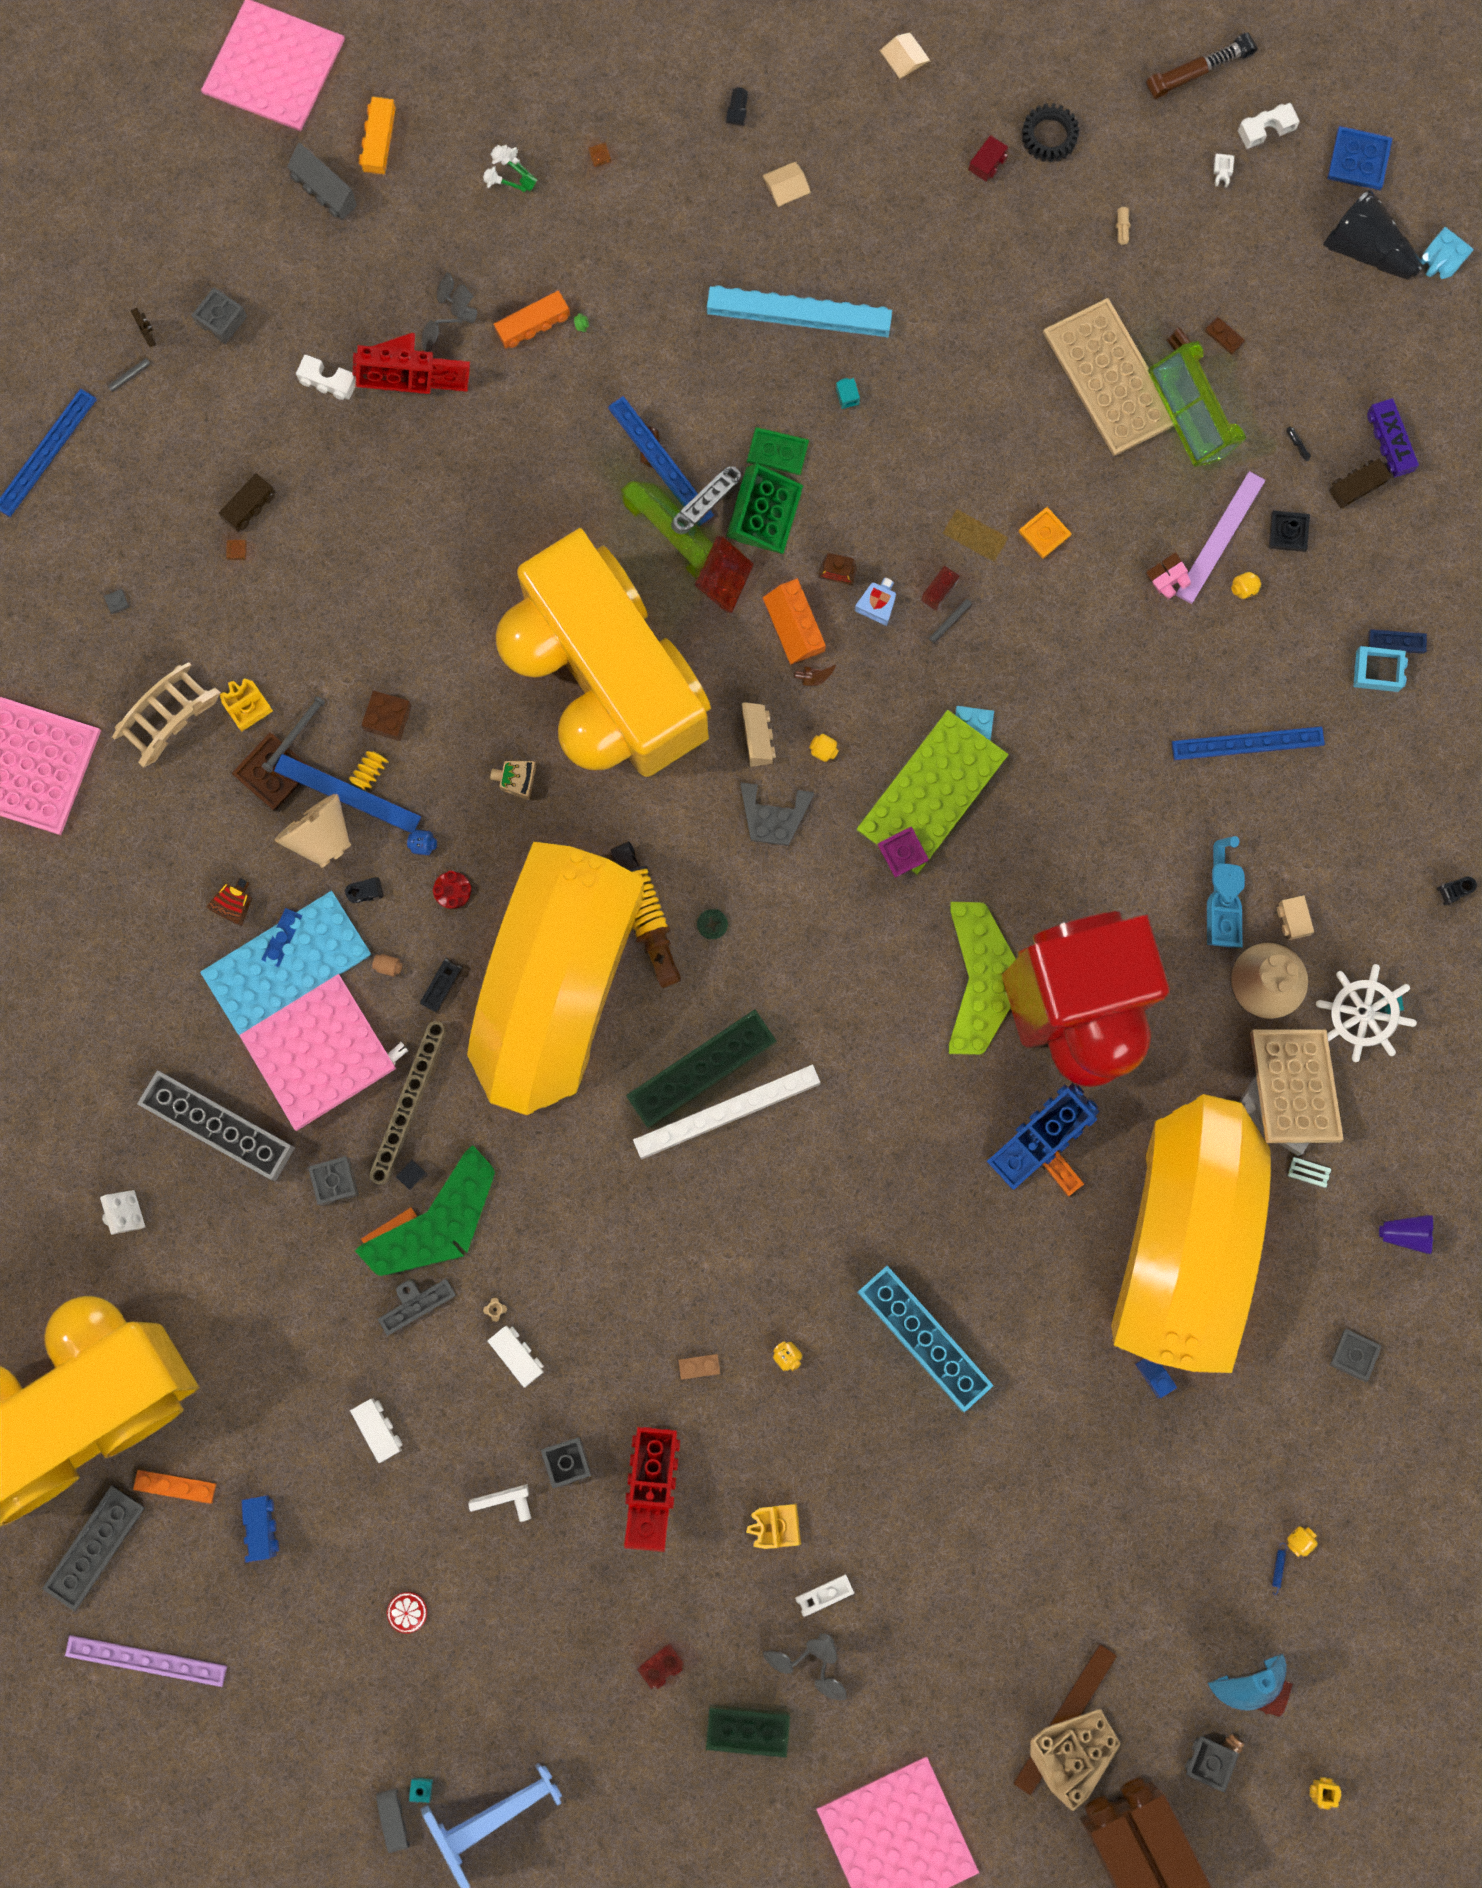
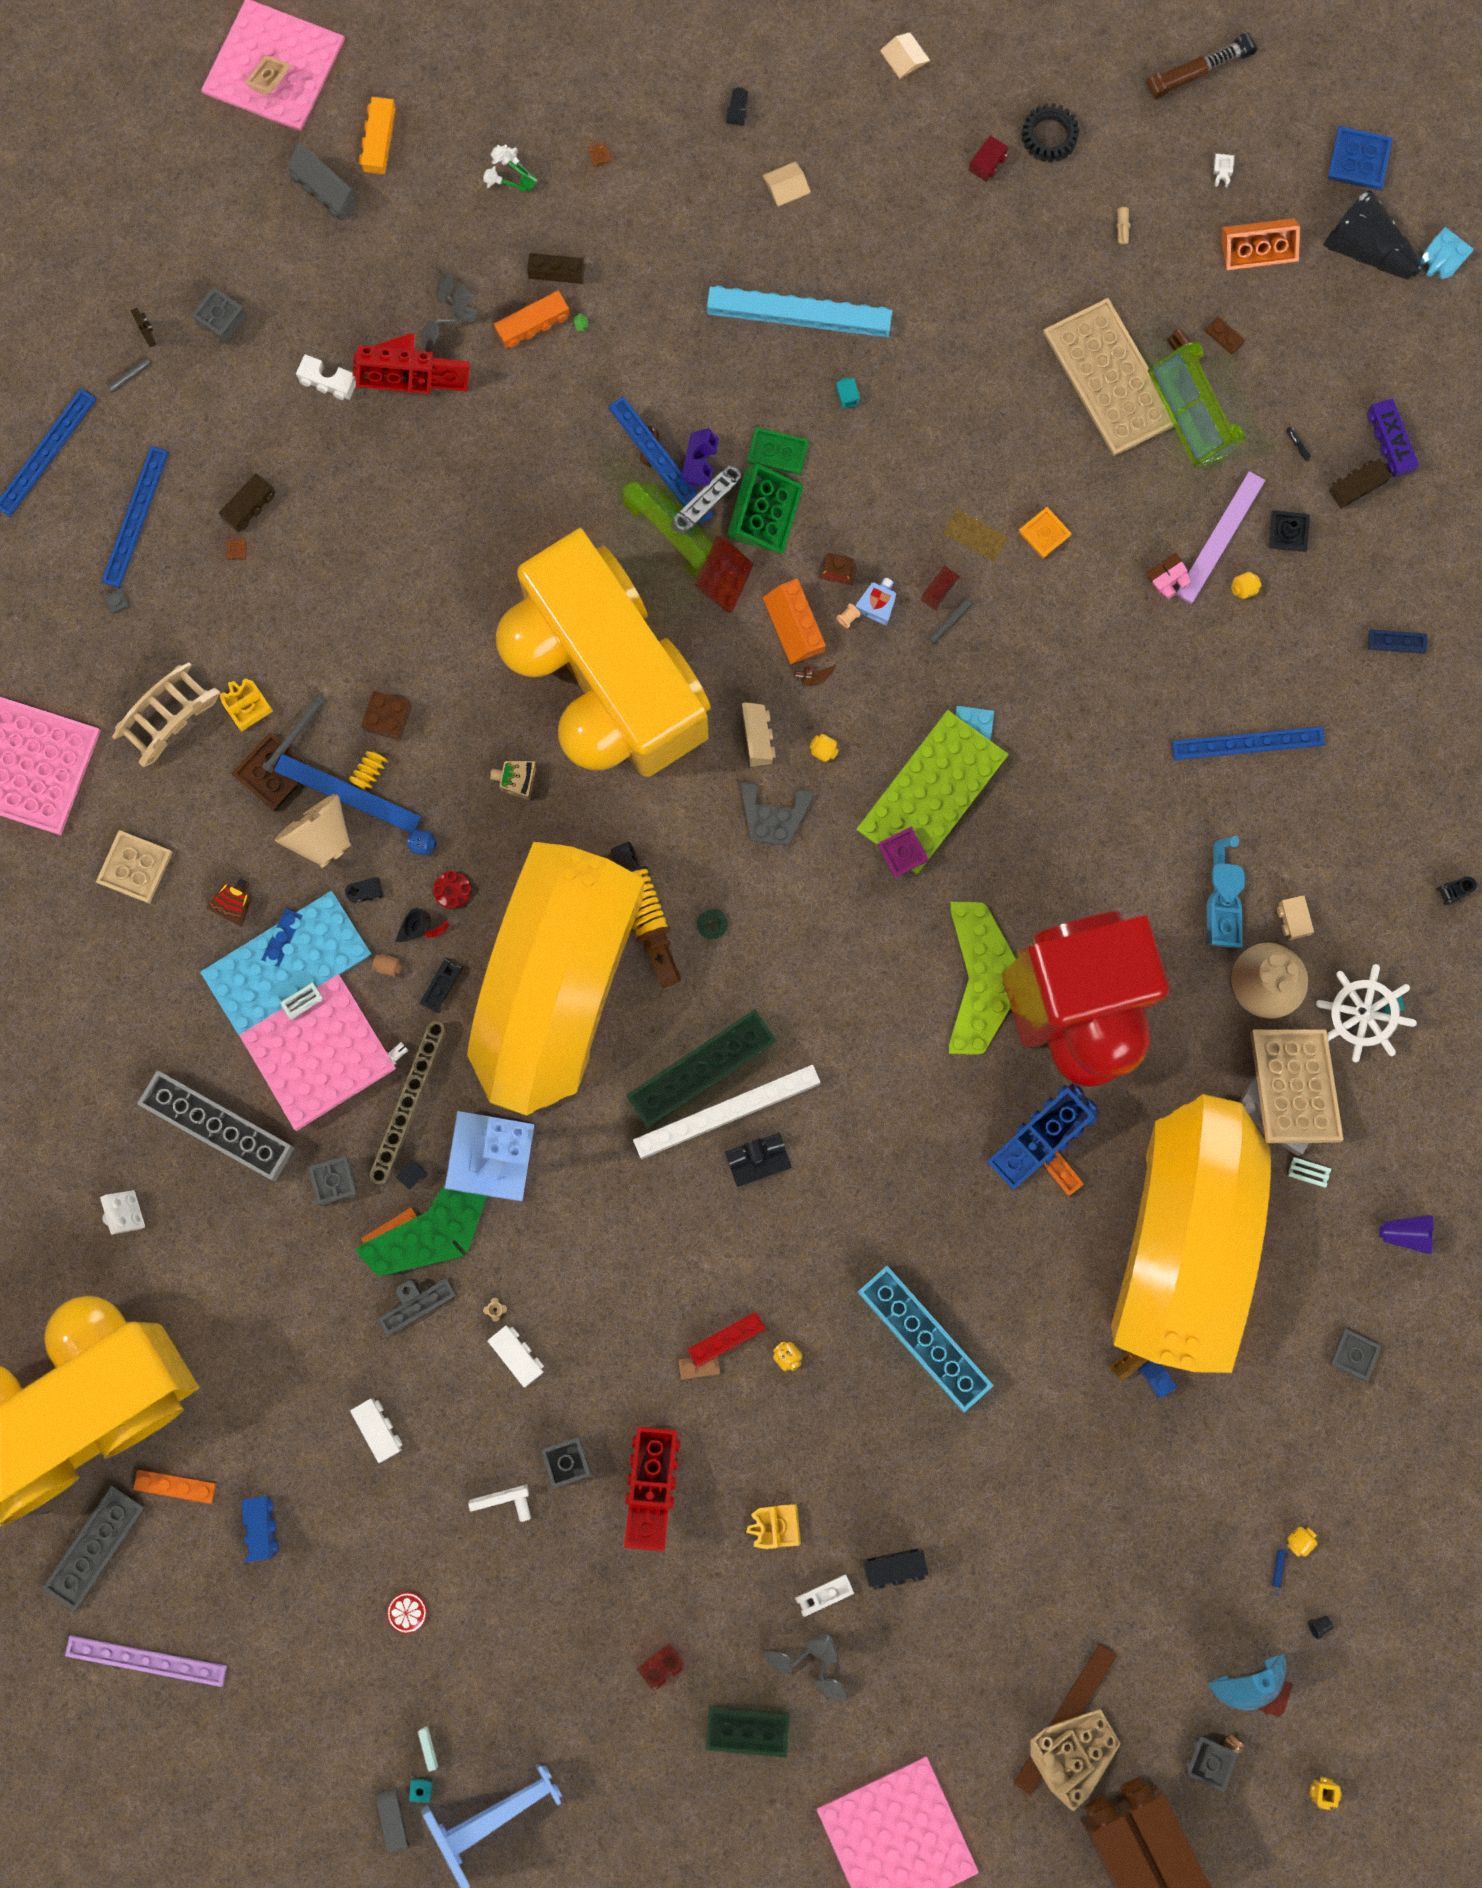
white arch [1238,103,1300,149] -> none
medium azure window [1353,646,1408,692] -> none
none -> tan plate [96,830,173,904]
none -> blue tile [101,446,169,588]
none -> tan slope [245,56,291,96]
none -> light aqua tile [280,982,324,1020]
none -> black piece [395,908,449,942]
none -> light aqua tile [418,1726,438,1771]
none -> light blue piece [444,1111,534,1202]
none -> dark brown brick [527,253,585,284]
none -> dark purple arch [682,428,719,489]
none -> red plate [687,1312,766,1368]
none -> black panel [725,1132,792,1187]
none -> light nougat bush [836,604,861,629]
none -> black brick [863,1548,929,1590]
none -> pearl gold plate [1109,1351,1148,1382]
none -> orange slope [1222,218,1300,270]
none -> black piece [1308,1615,1333,1640]

